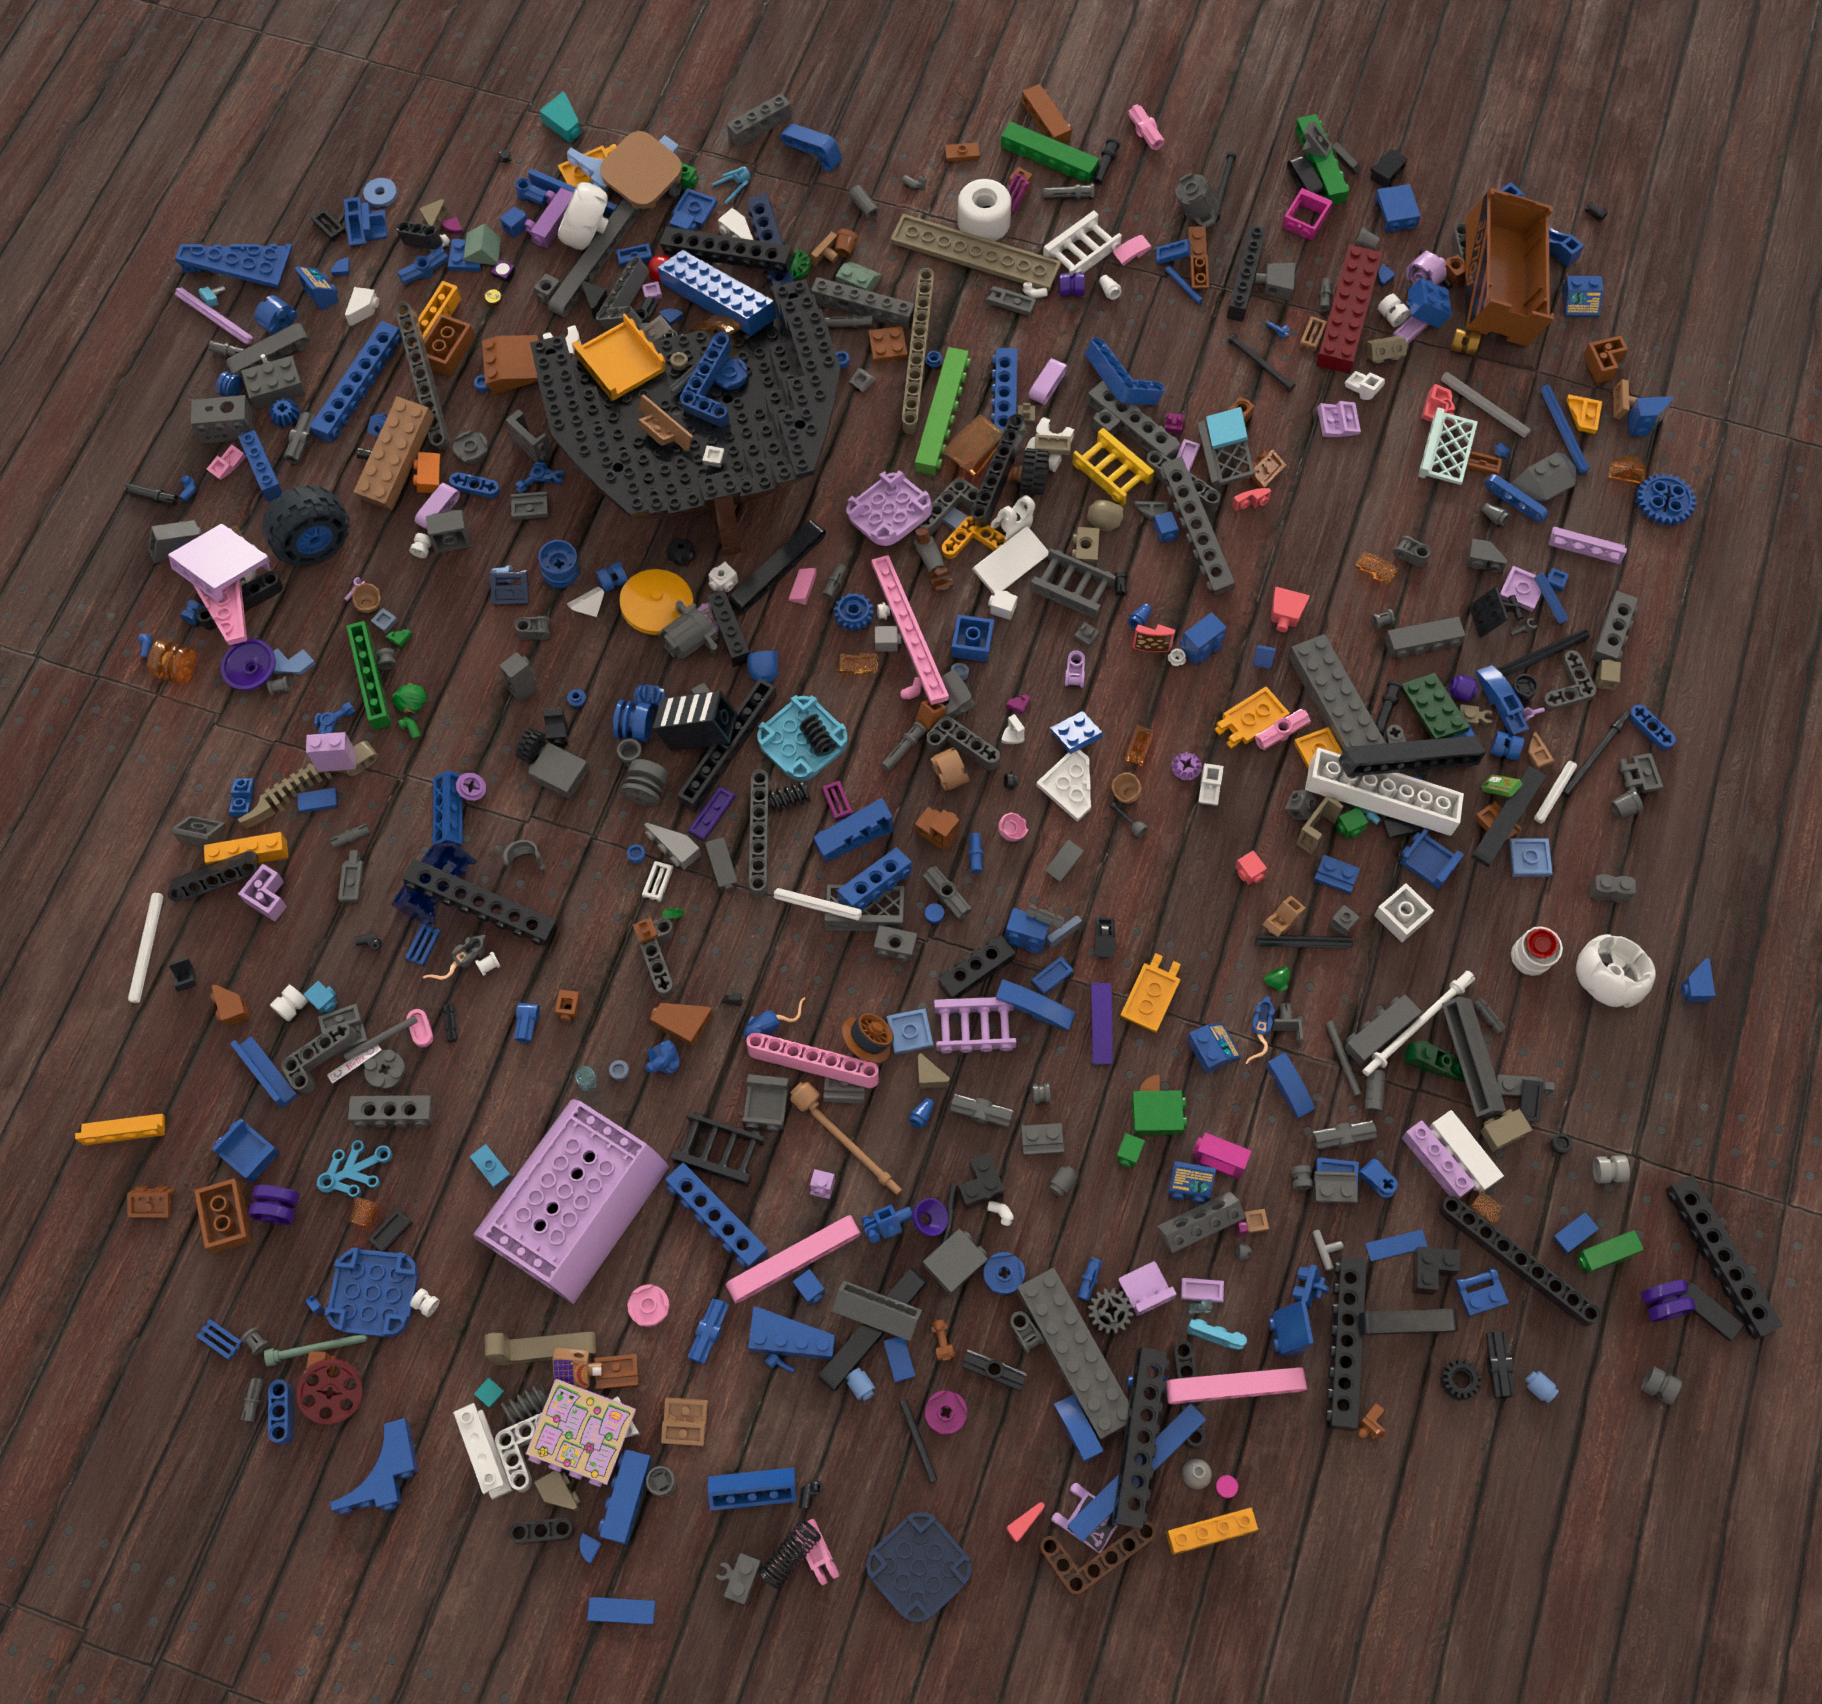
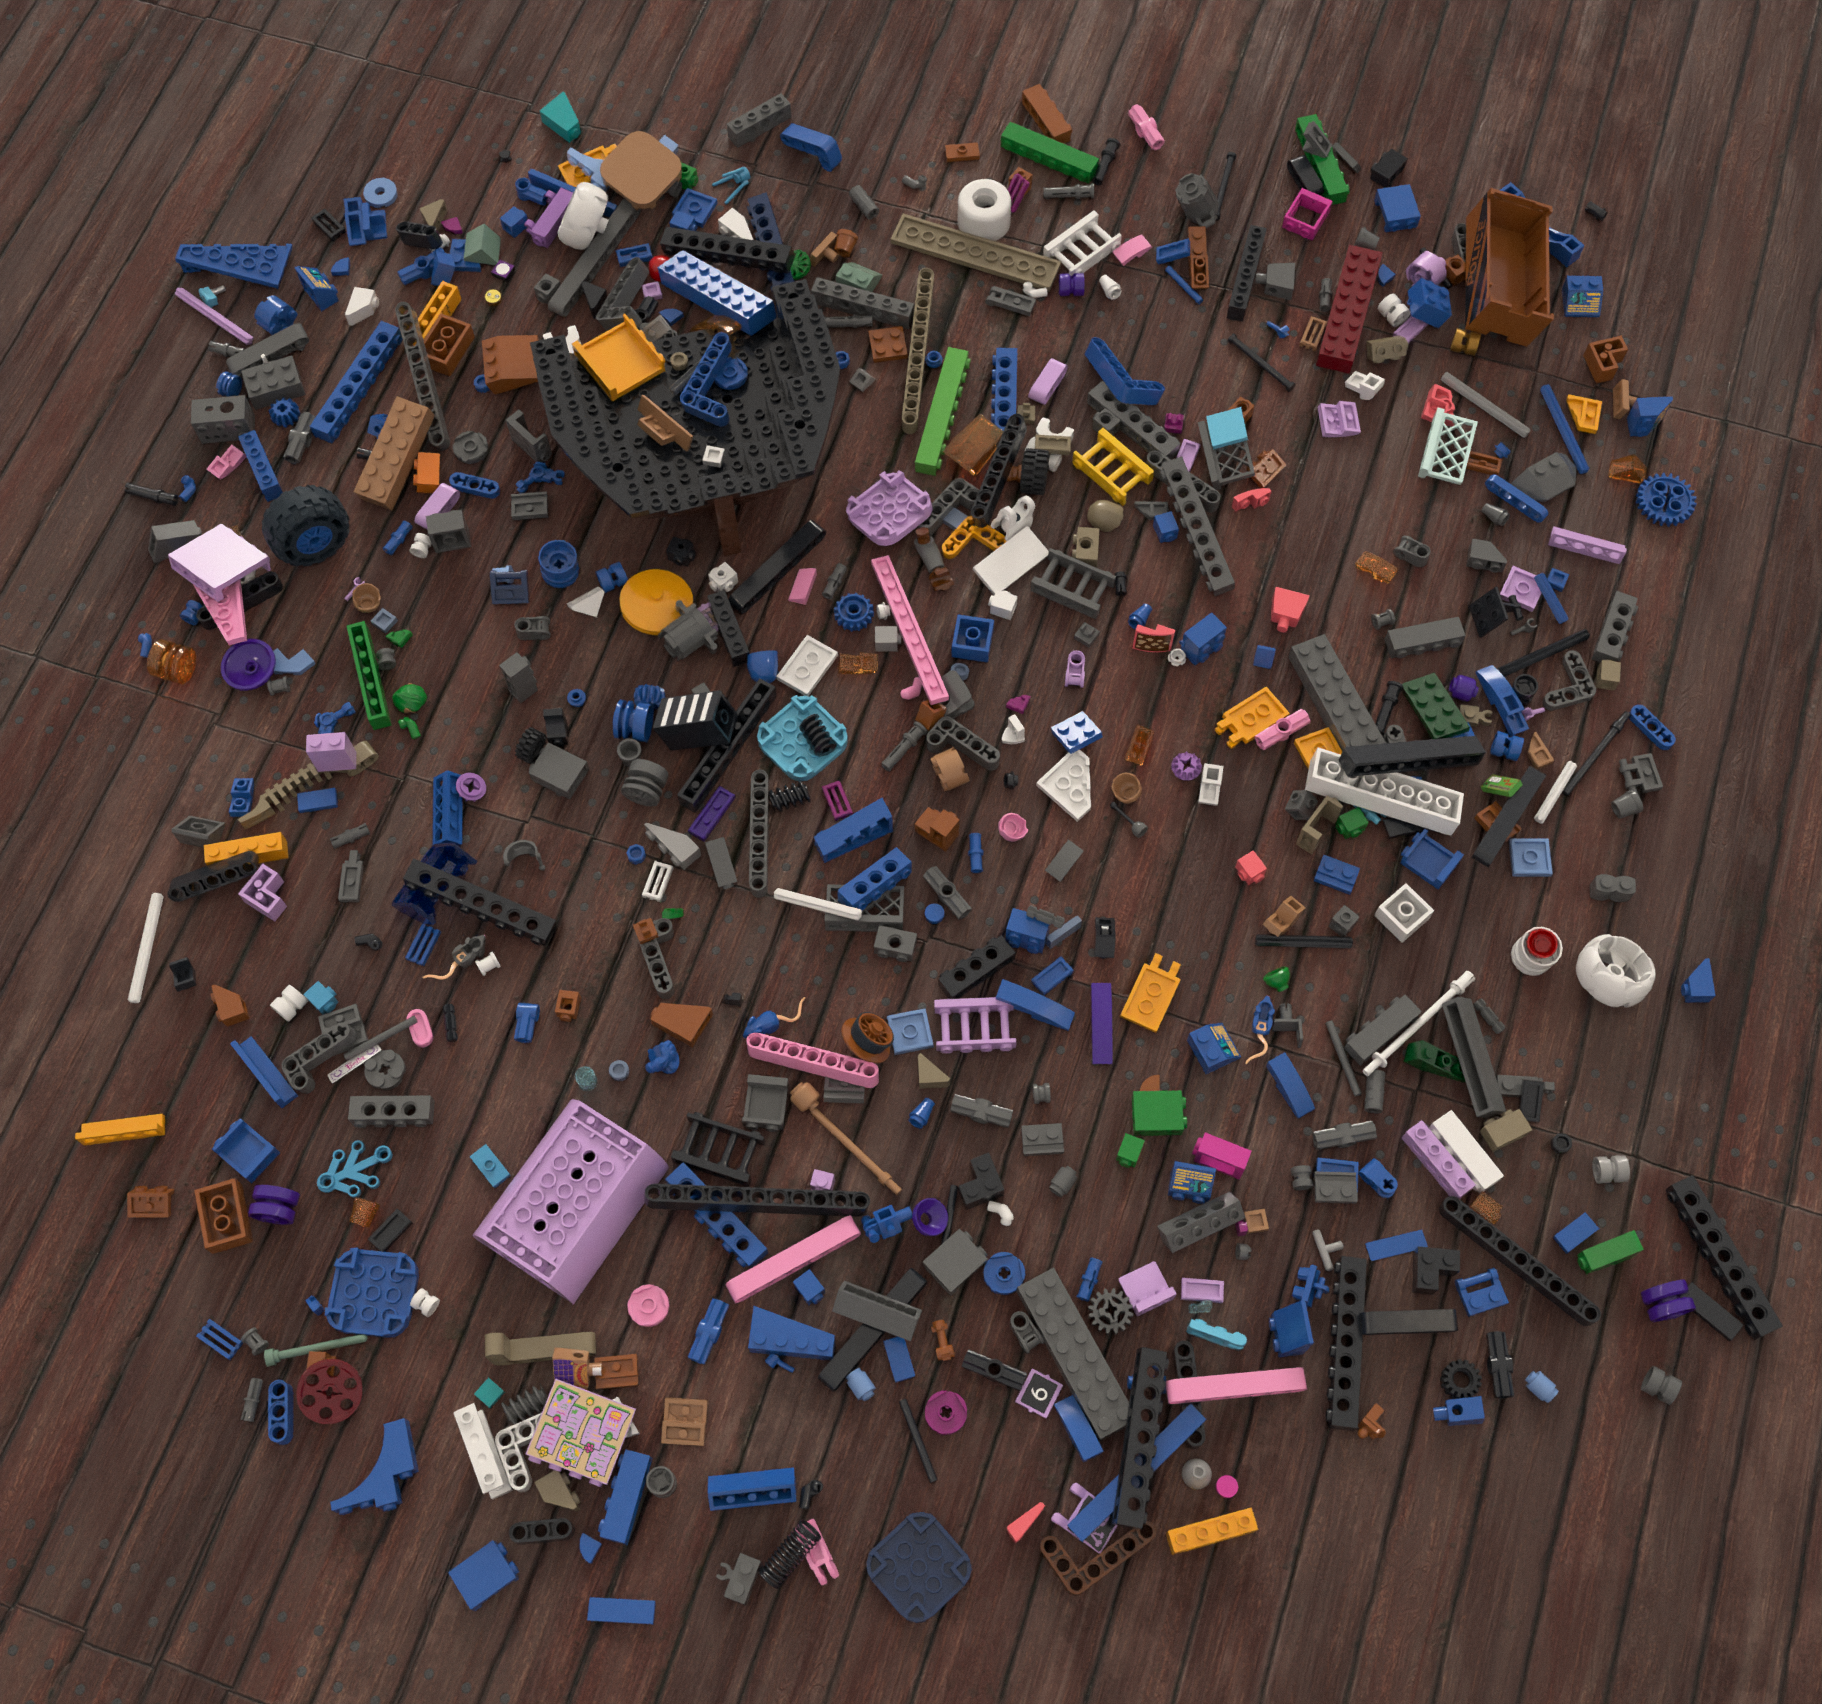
none -> blue pin [383,521,413,555]
none -> blue slope [431,251,455,286]
none -> blue panel [448,1540,519,1611]
none -> black beam [644,1184,870,1217]
none -> white plate [776,635,838,696]
none -> piece [1015,1369,1063,1419]
none -> blue torso [1433,1396,1485,1426]

